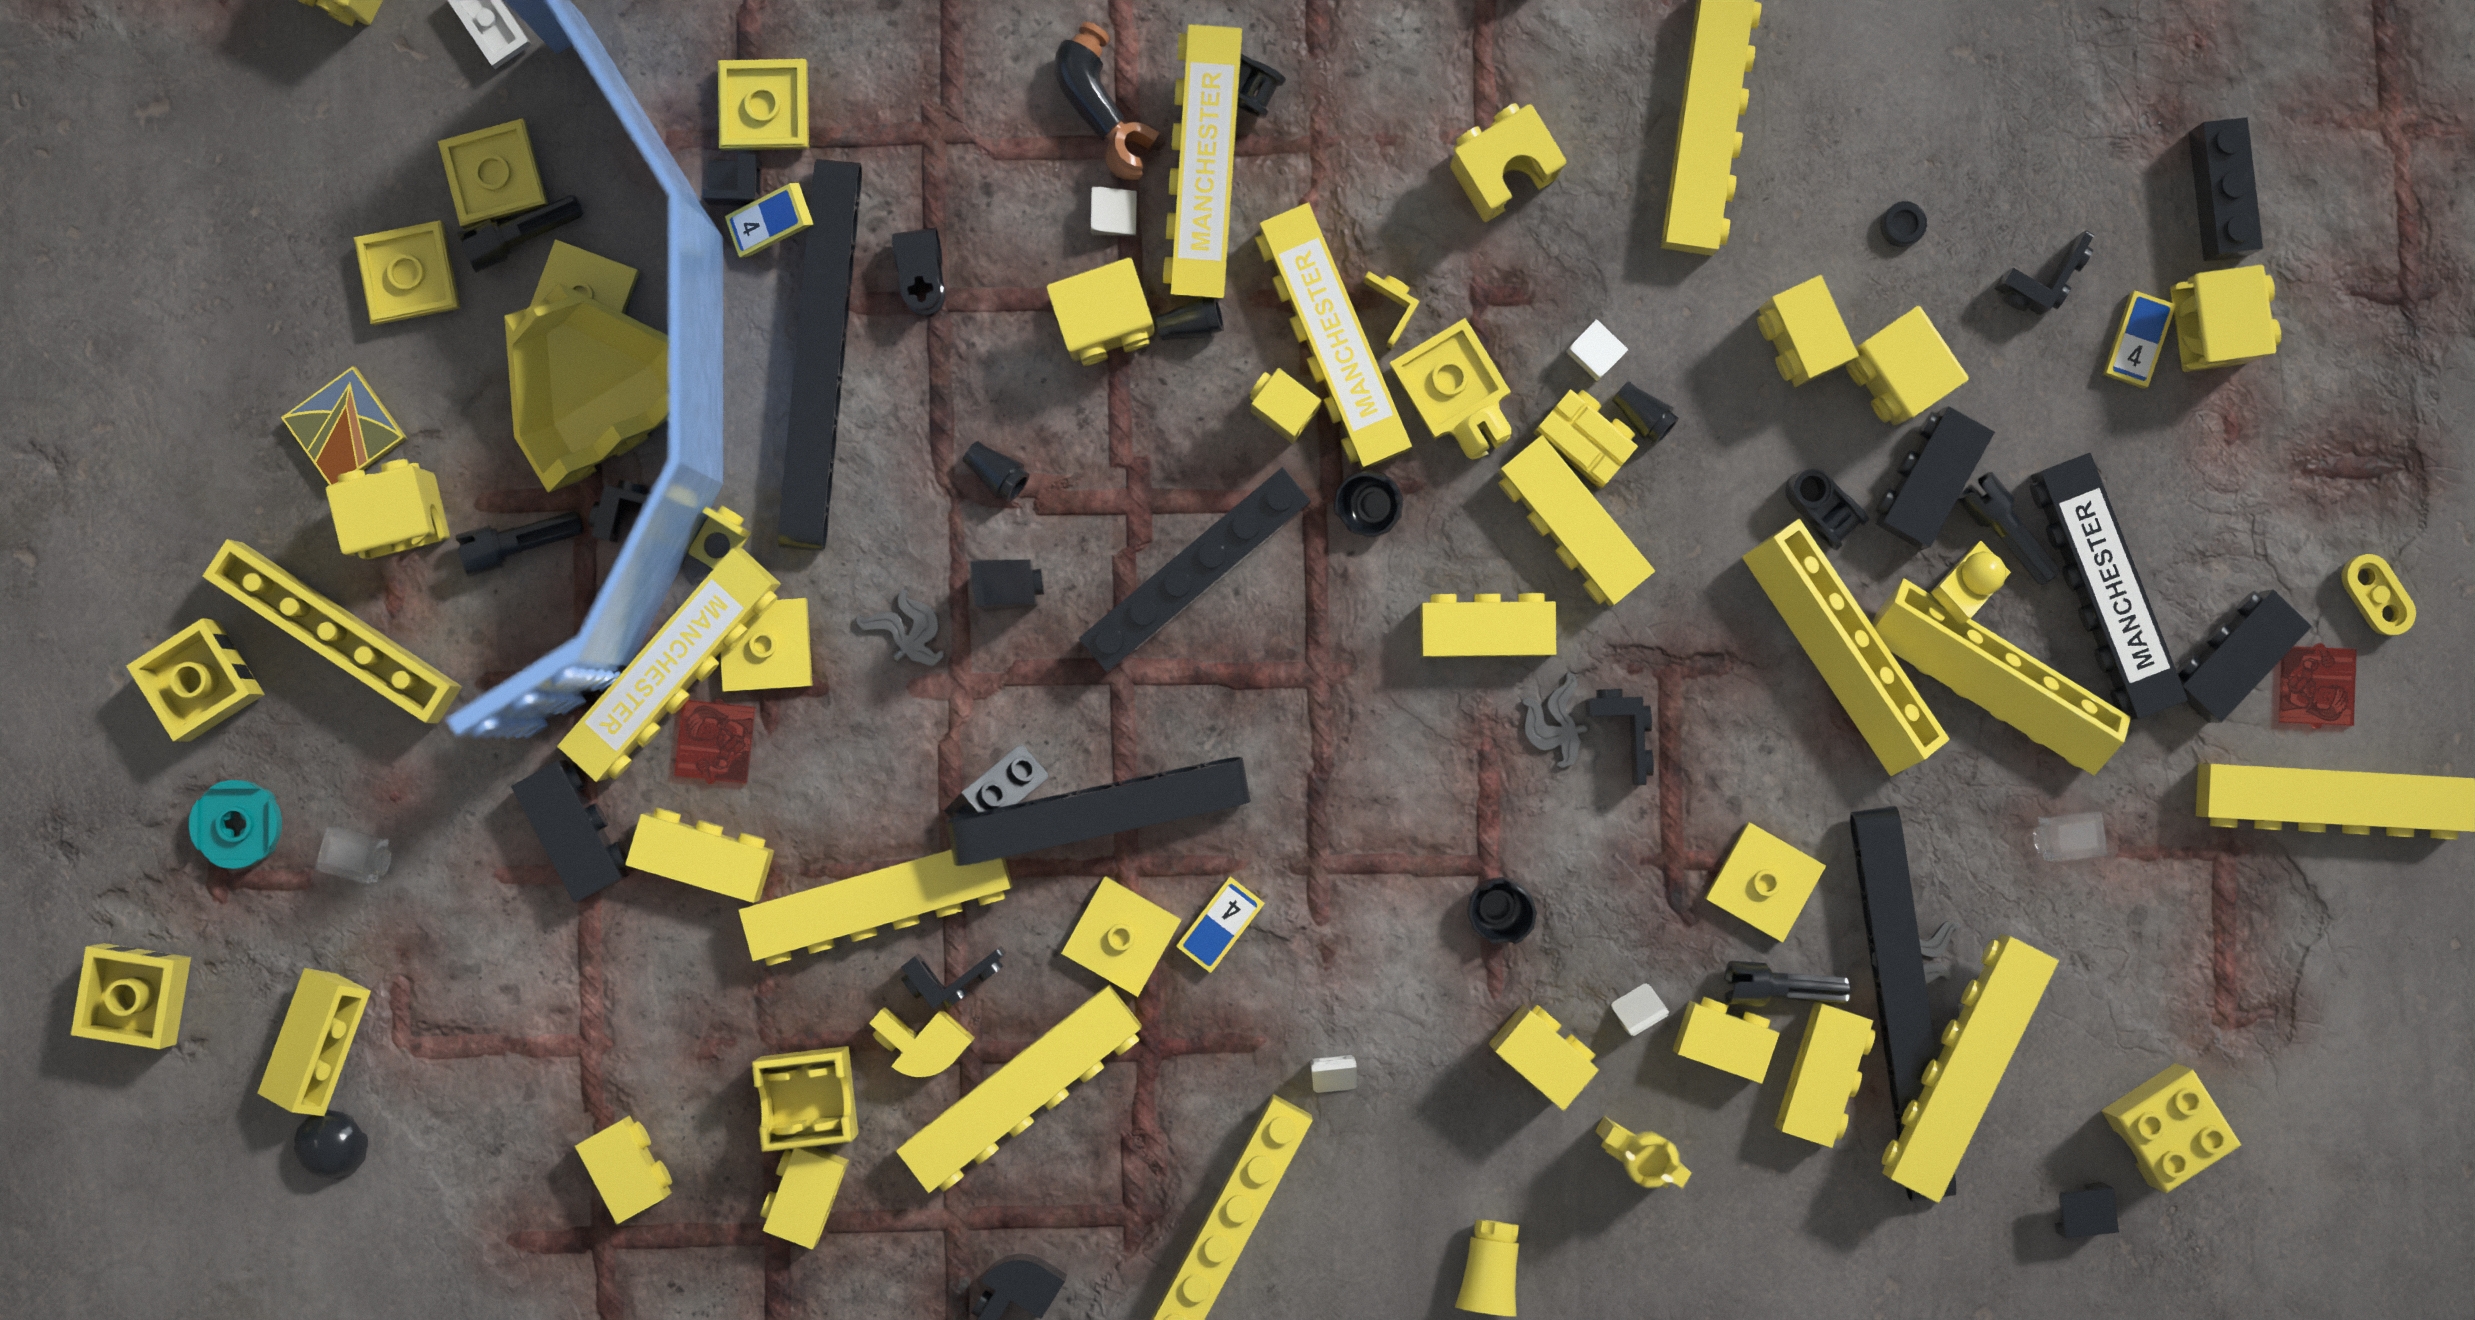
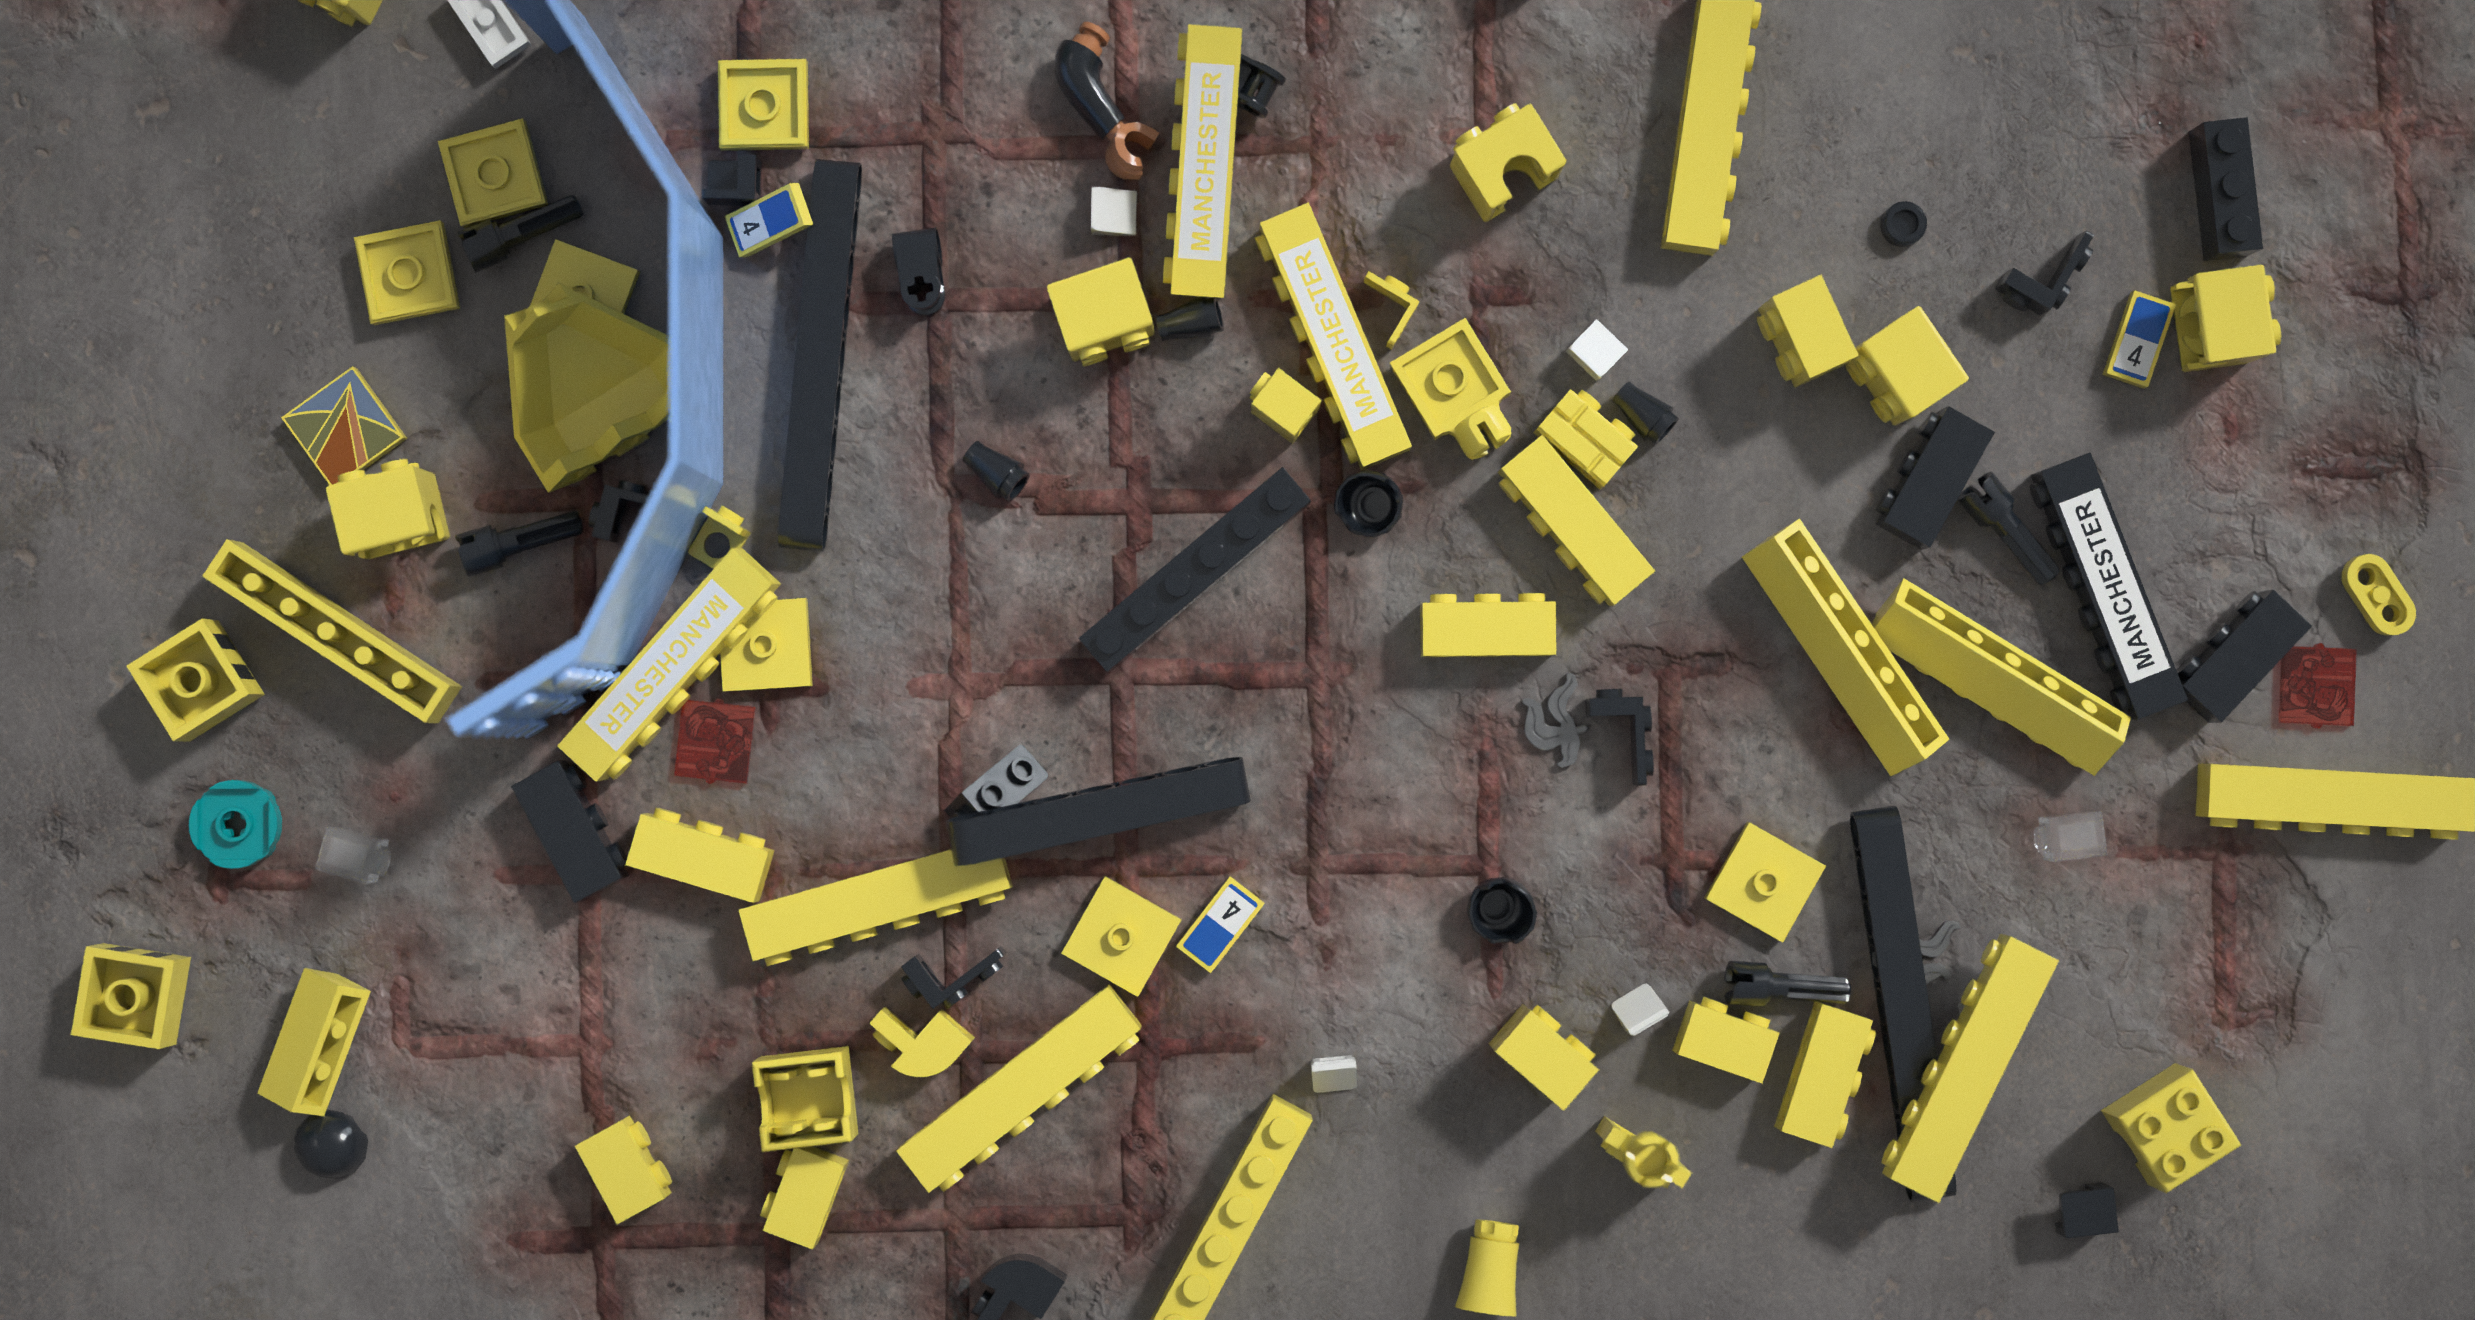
flat silver piece [856,590,944,666] -> none
black slope [970,559,1045,612] -> none
black piece [1785,469,1869,551] -> none
light yellow tile [1931,541,2011,625] -> none

